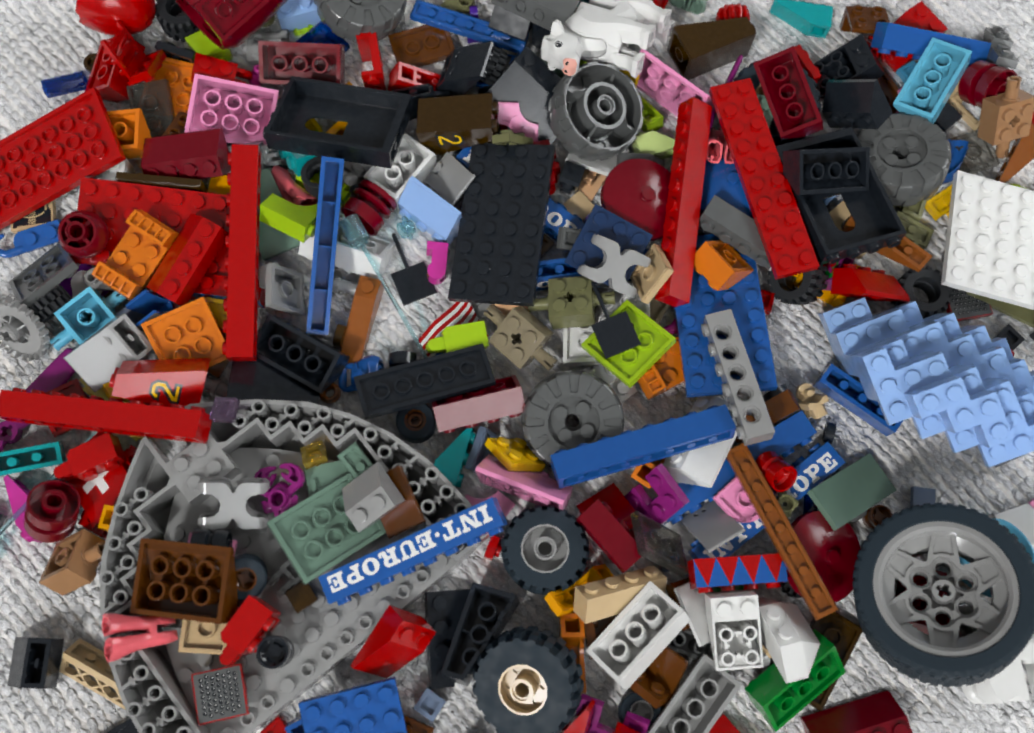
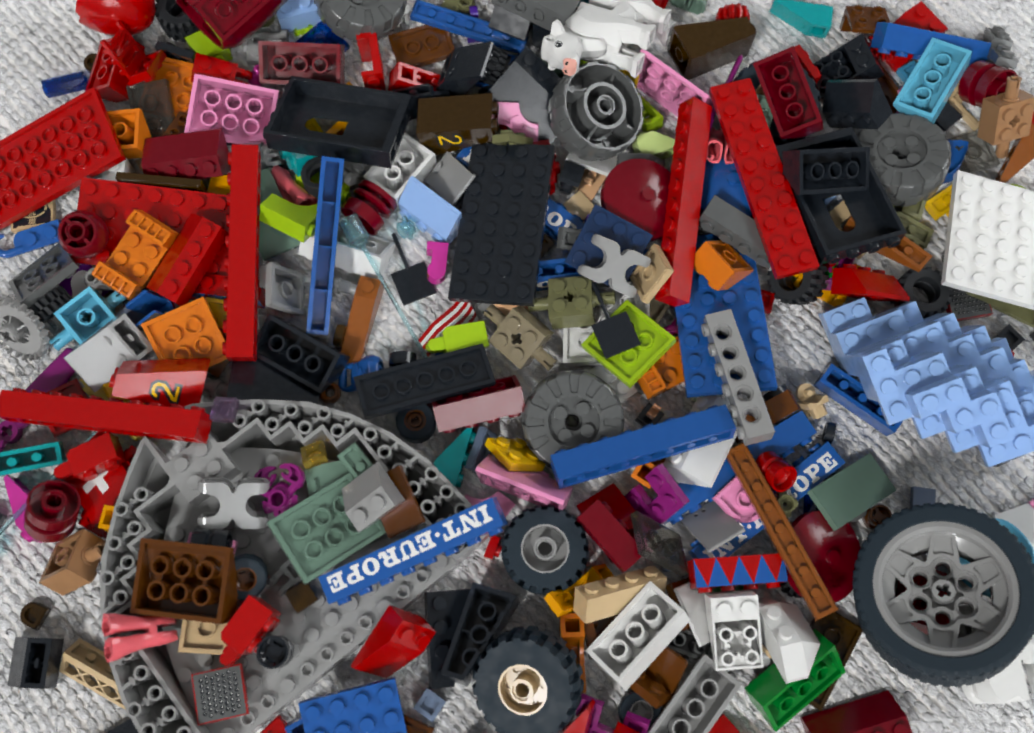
none -> dark brown tile [20,602,51,630]
none -> black piece [635,402,664,426]

